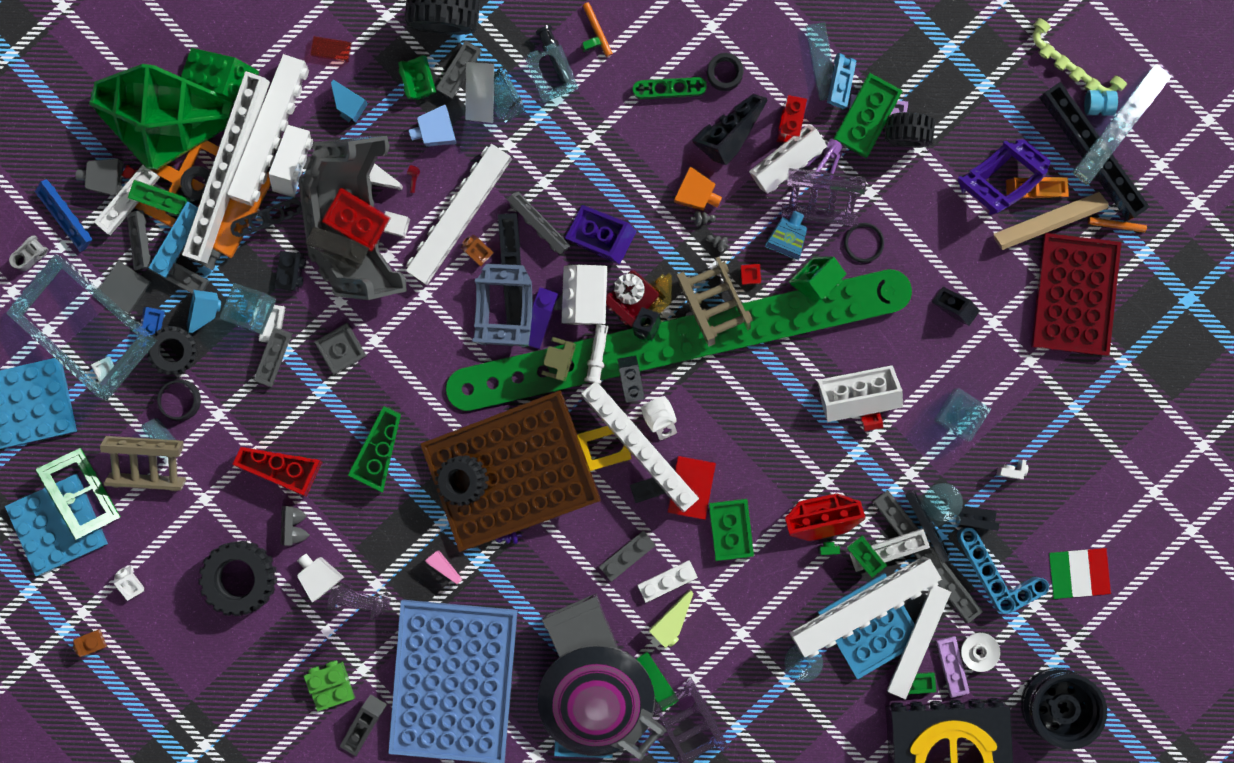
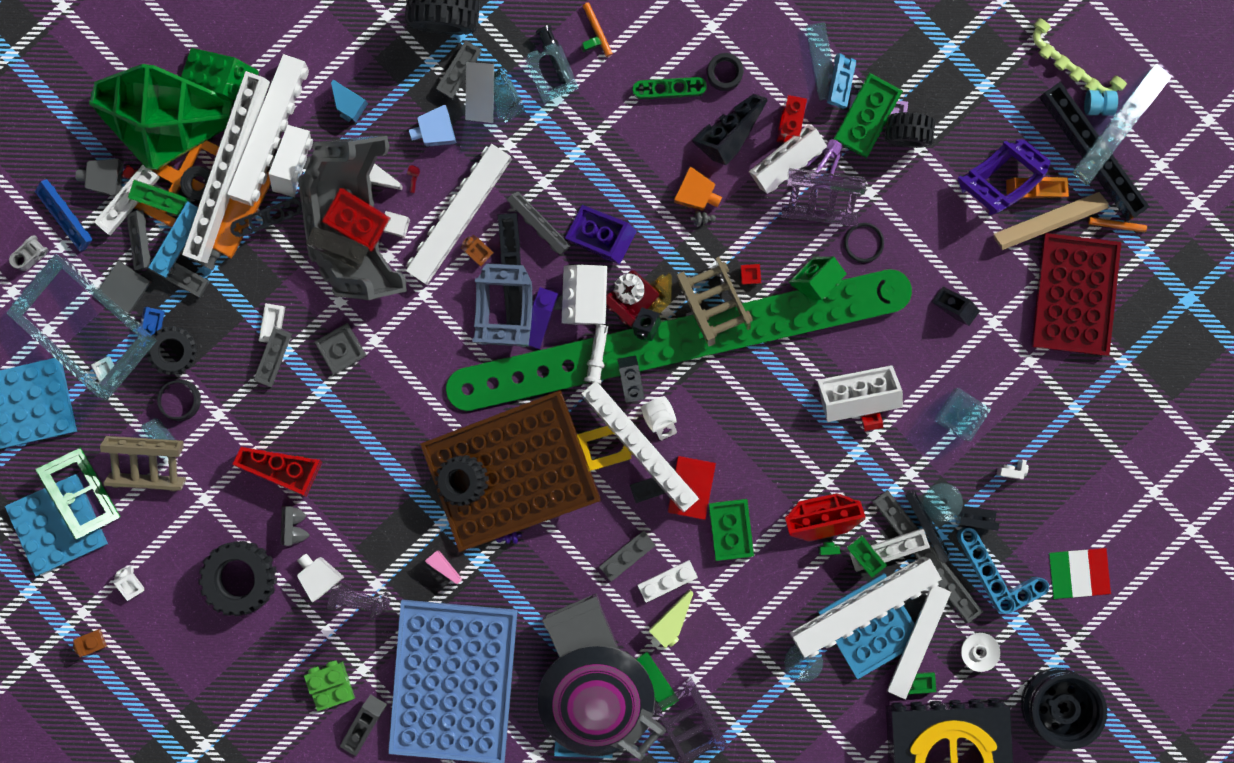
dark azure slope [187,290,221,333] -> none
clear light blue brick [219,283,276,335] -> none
black bracket [275,251,306,292] -> none
clear red tile [310,36,352,62] -> none
green wedge [348,405,401,493] -> none
green bracket [398,55,436,100] -> none
olive panel [542,337,576,381] -> none
dark grey hair [706,235,730,252] -> none
dark azure torso [765,211,807,260] -> none
lavender tile [936,636,970,698] -> none

